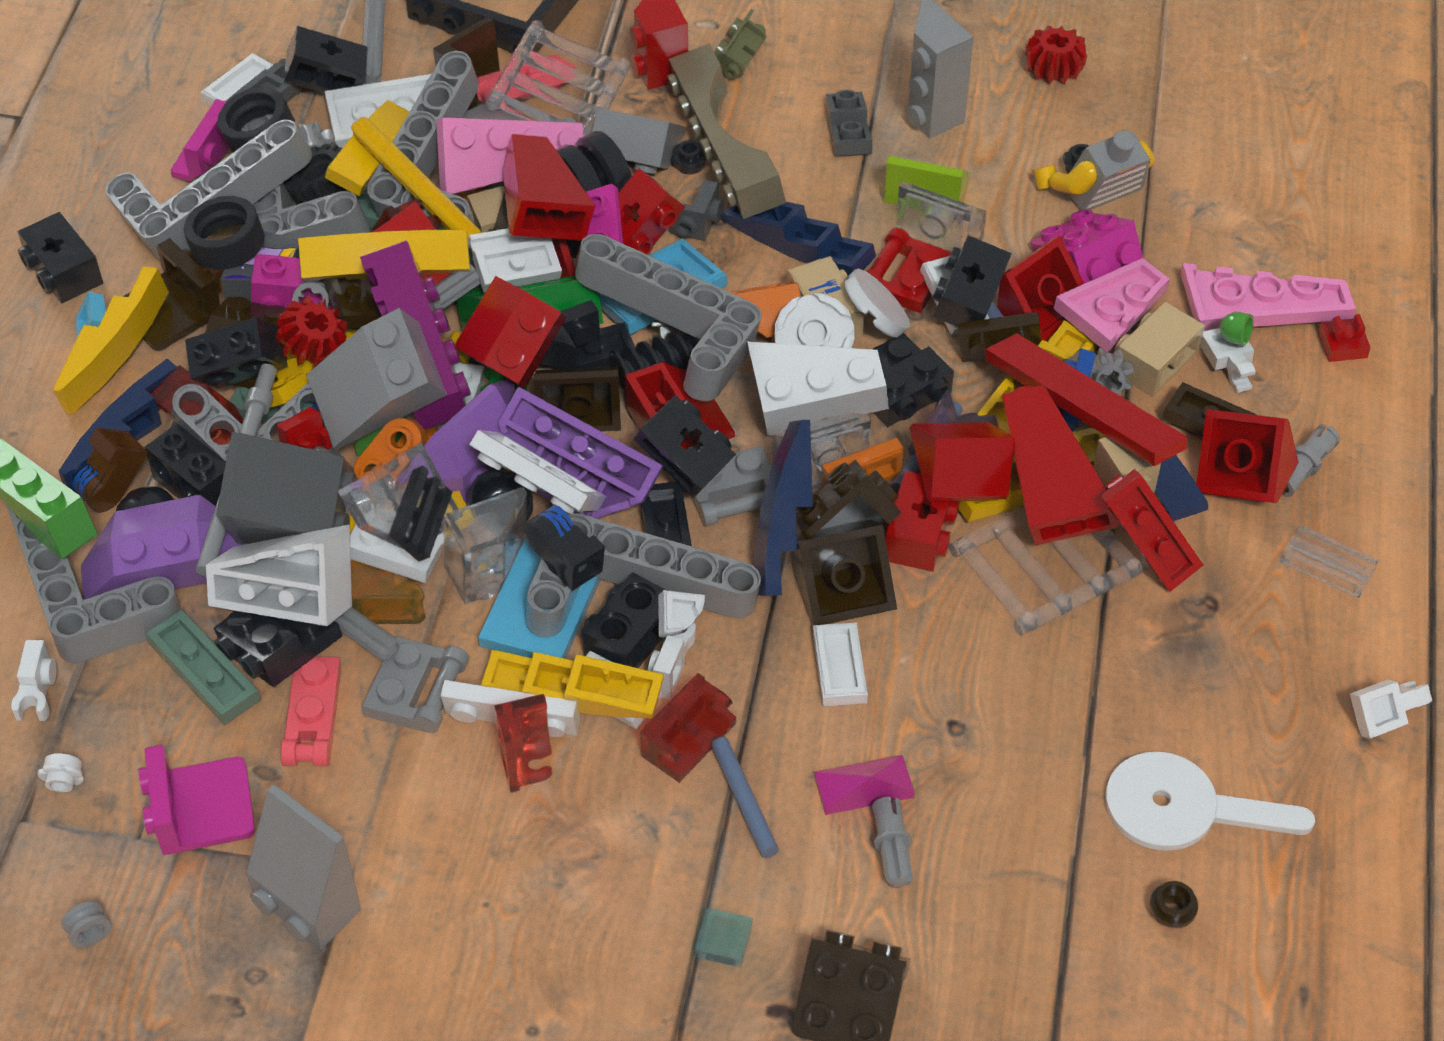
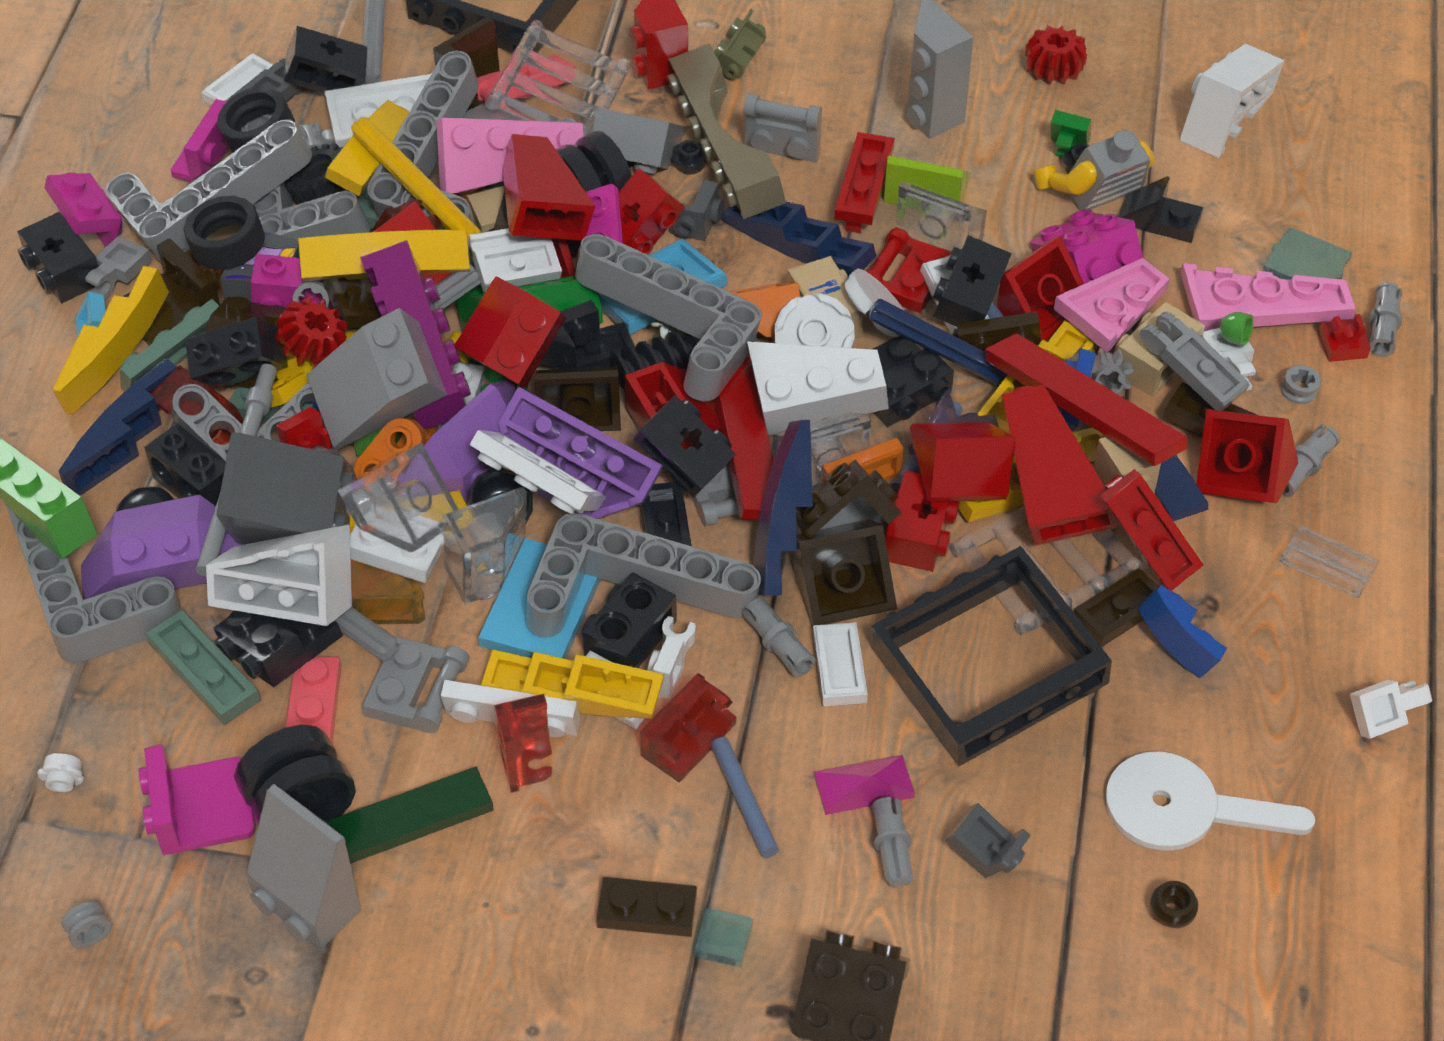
white plate [11,640,57,721] -> none
reddish brown leg [73,428,148,513] -> none
black tile [388,465,452,562] -> none
black leg [524,505,605,591] -> none
white tile [658,590,705,637] -> none
dark grey slope [826,90,872,156] -> none
none -> dark pink bracket [44,172,122,247]
none -> light grey plate [85,236,151,301]
none -> sand green plate [119,299,219,392]
none -> black wheel [234,724,356,825]
none -> dark green tile [325,766,494,864]
none -> dark brown plate [596,877,697,937]
none -> red tile [715,355,774,520]
none -> light grey plate [743,93,822,163]
none -> light grey pin [743,597,816,677]
none -> red plate [834,132,895,234]
none -> dark blue axle [869,299,1008,386]
none -> black window [872,546,1112,767]
none -> dark grey bracket [945,803,1031,878]
none -> green tile [1051,110,1091,158]
none -> dark brown plate [1073,568,1159,647]
none -> black slope [1119,176,1203,243]
none -> blue slope [1138,585,1227,678]
none -> light grey hinge [1139,311,1249,411]
none -> white wedge [1179,44,1285,158]
none -> clear light blue piece [1263,227,1352,280]
none -> light grey bush [1281,365,1321,404]
none -> light grey pin [1369,282,1402,357]

